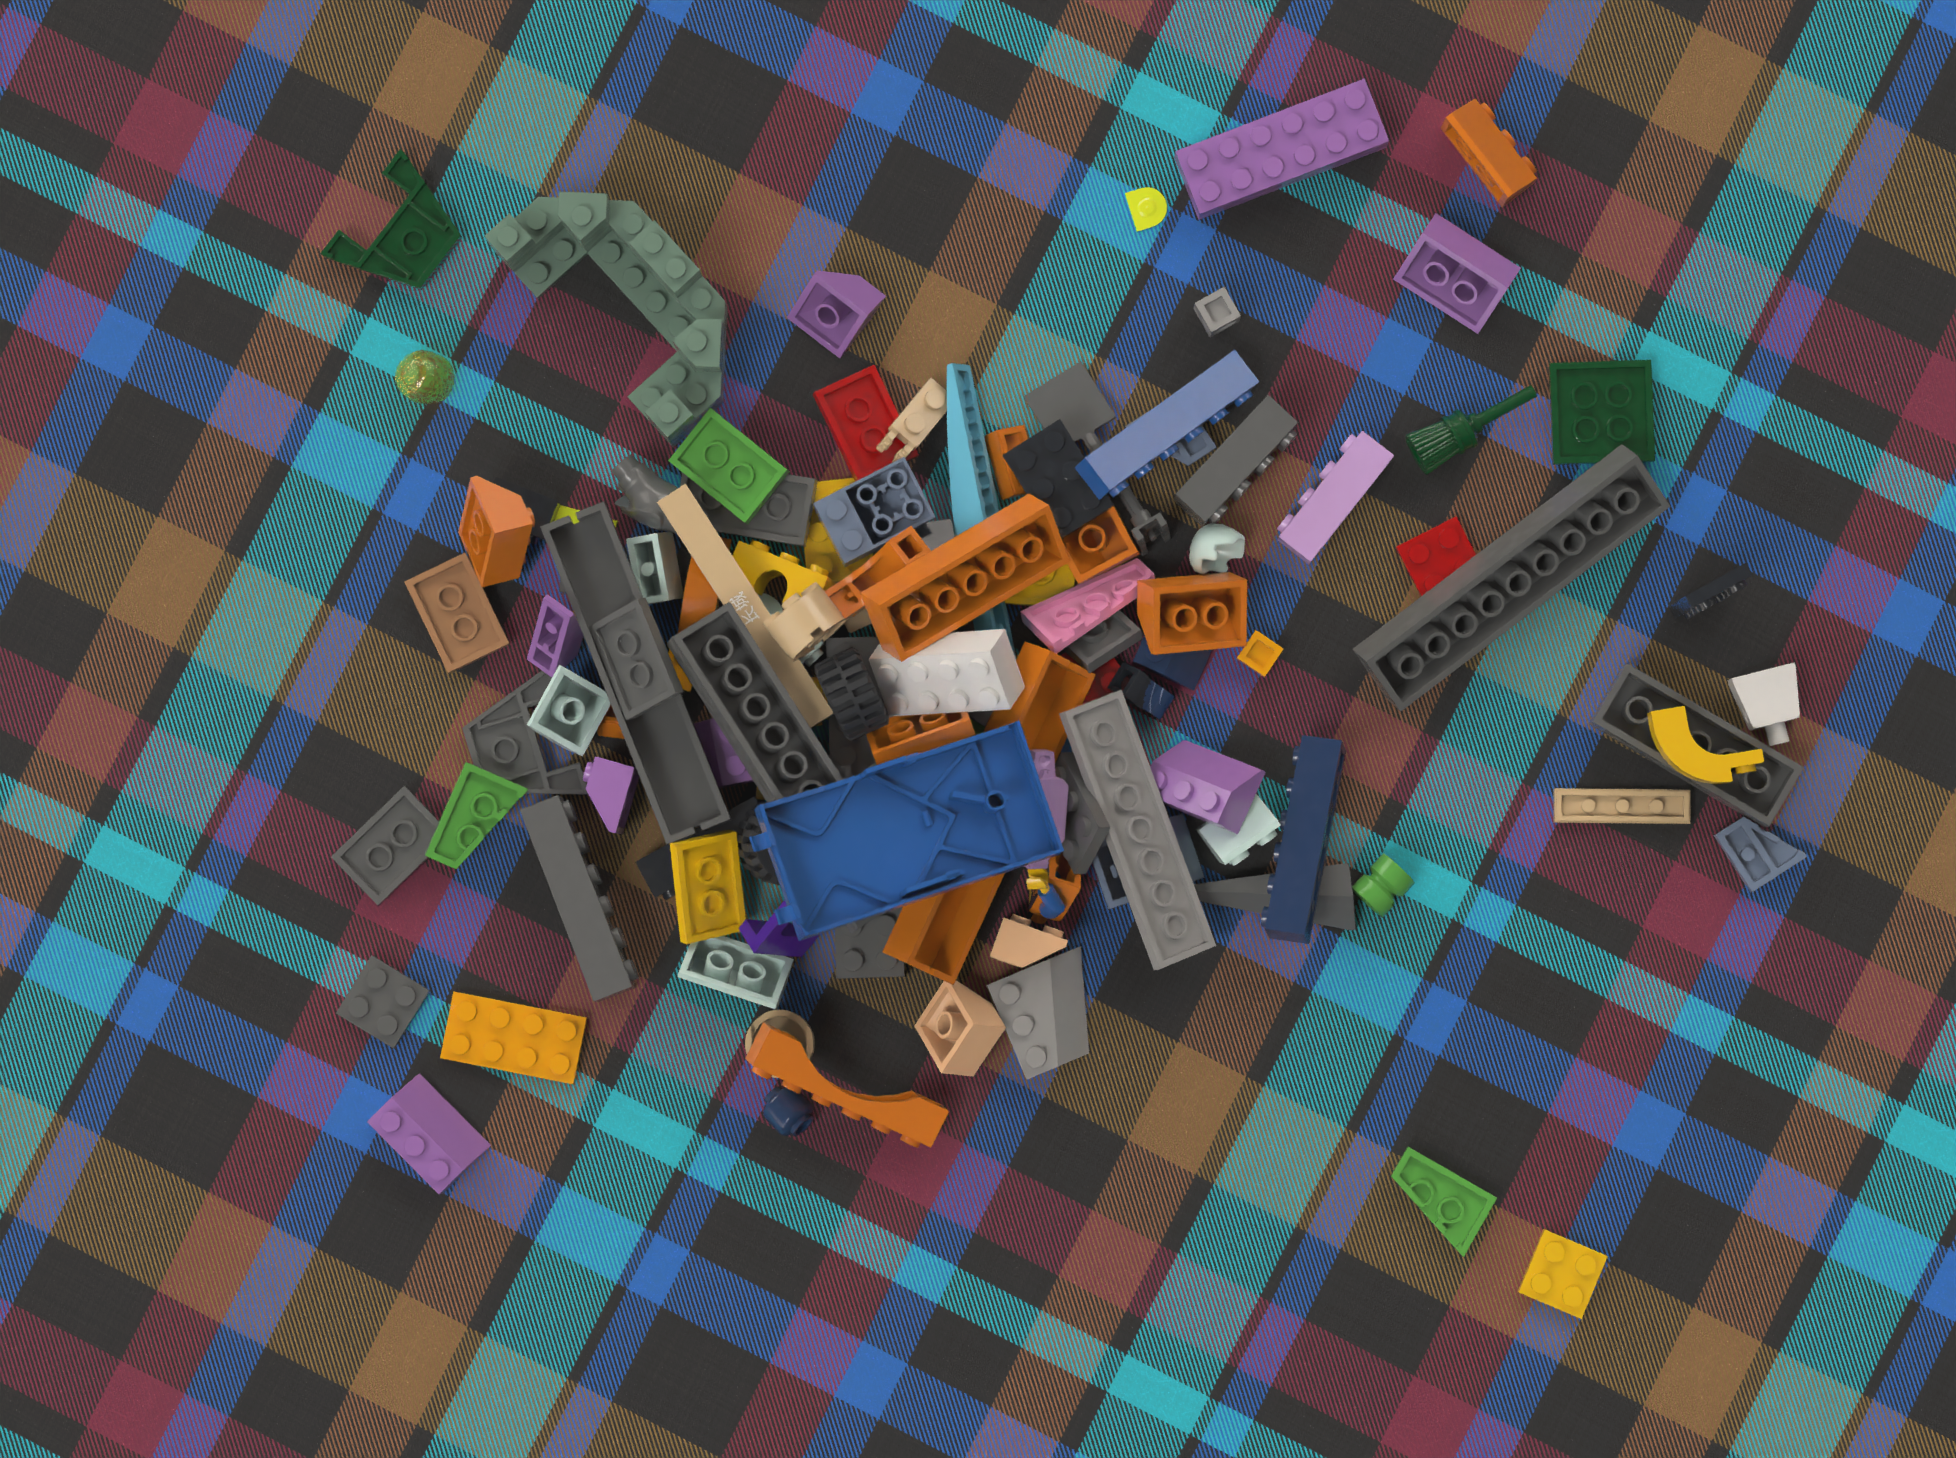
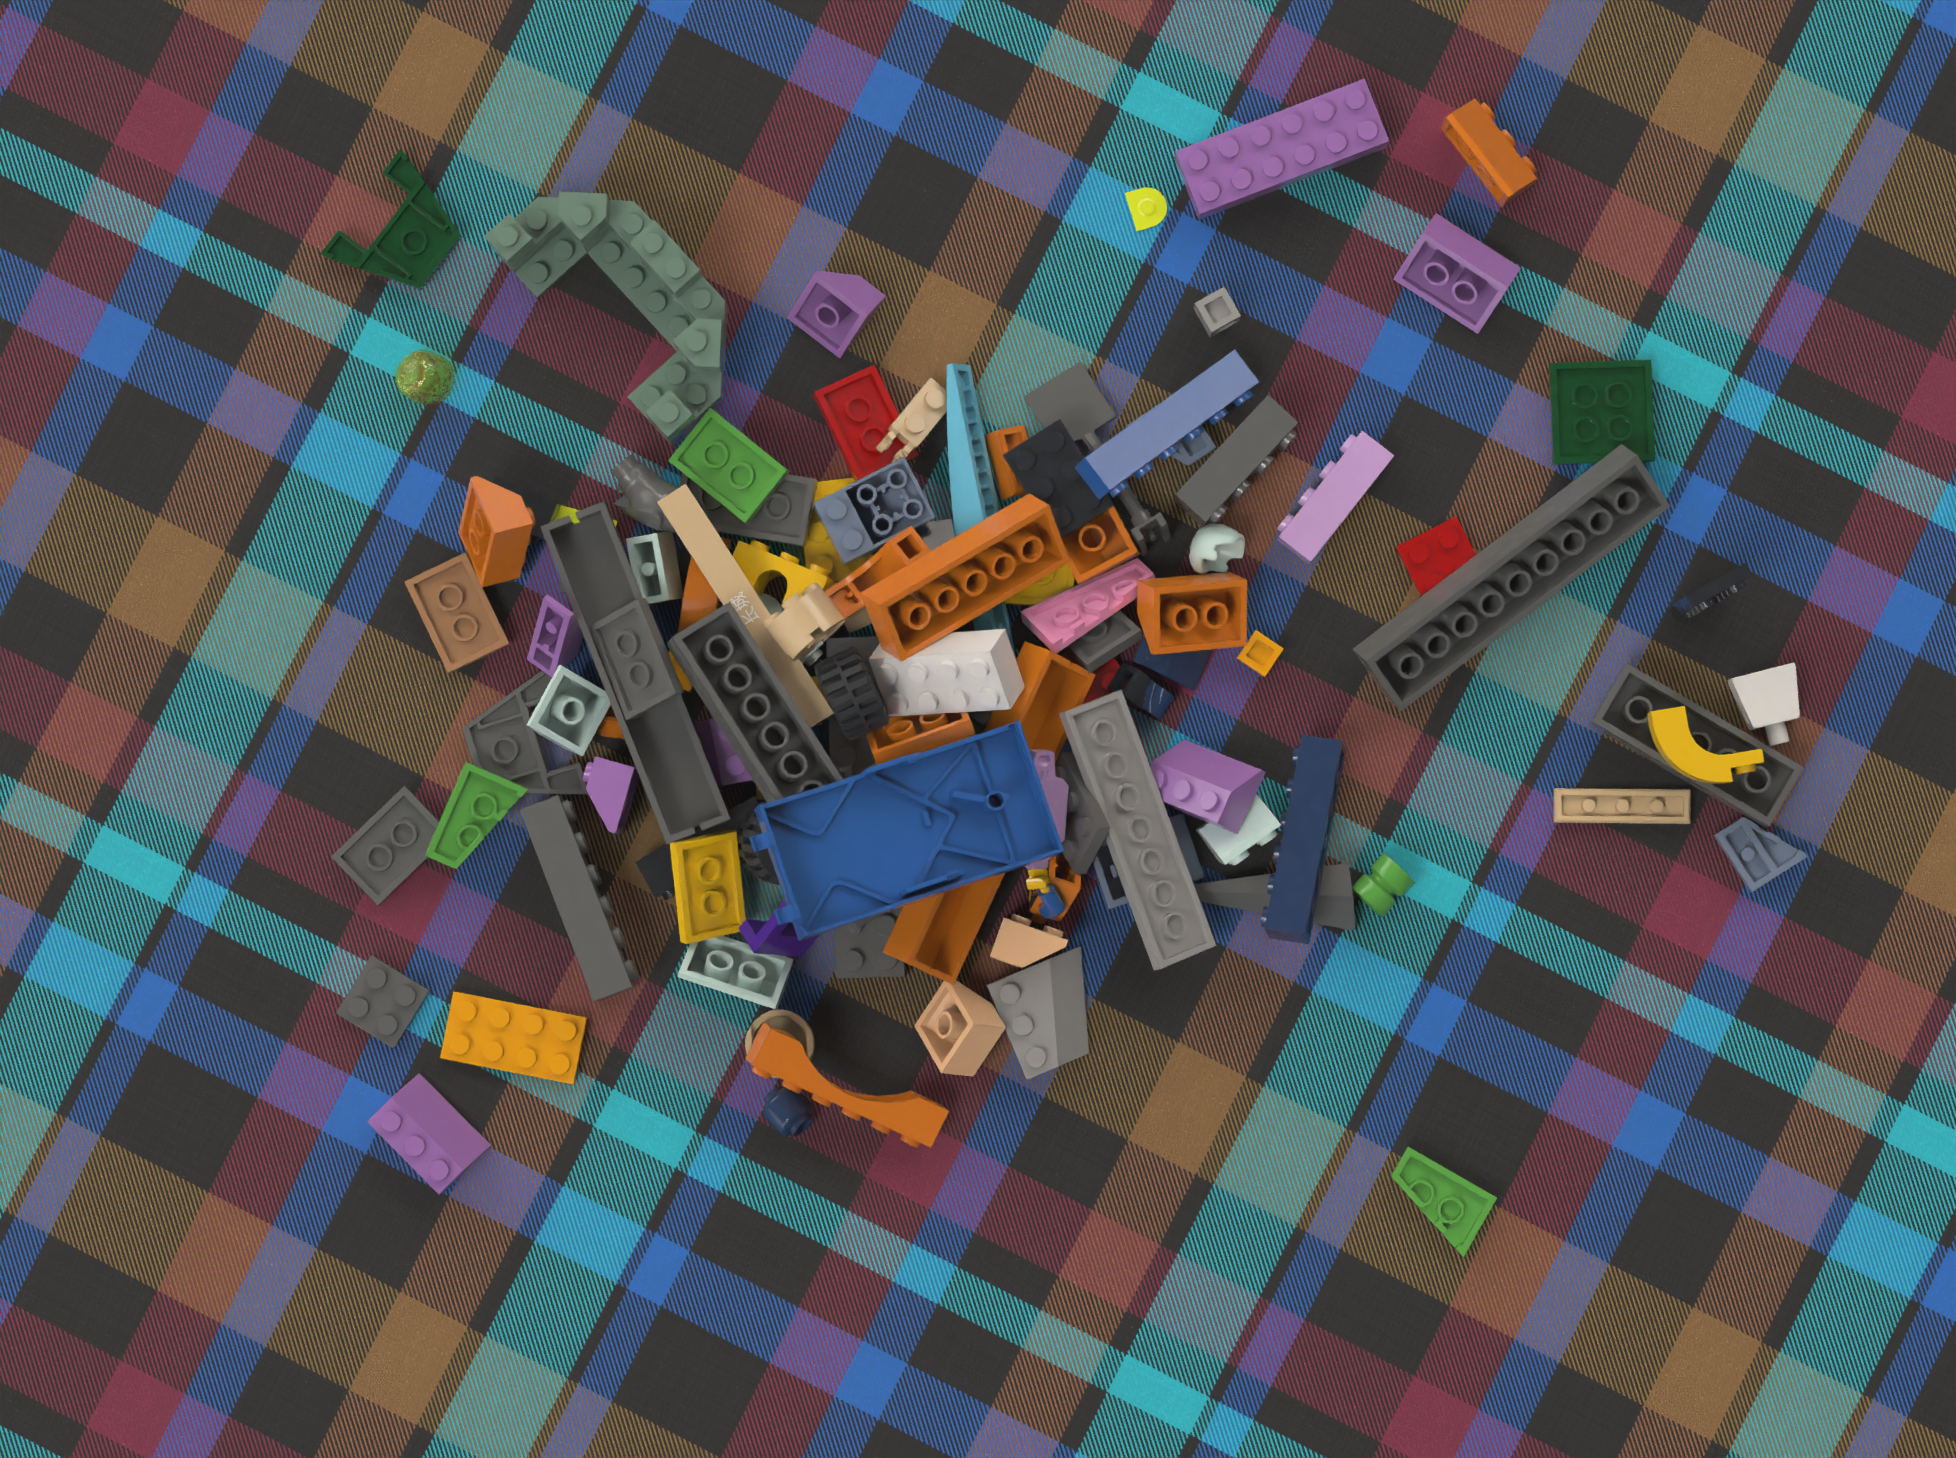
dark green piece [1405,385,1537,475] -> none
yellow plate [1517,1229,1608,1319] -> none

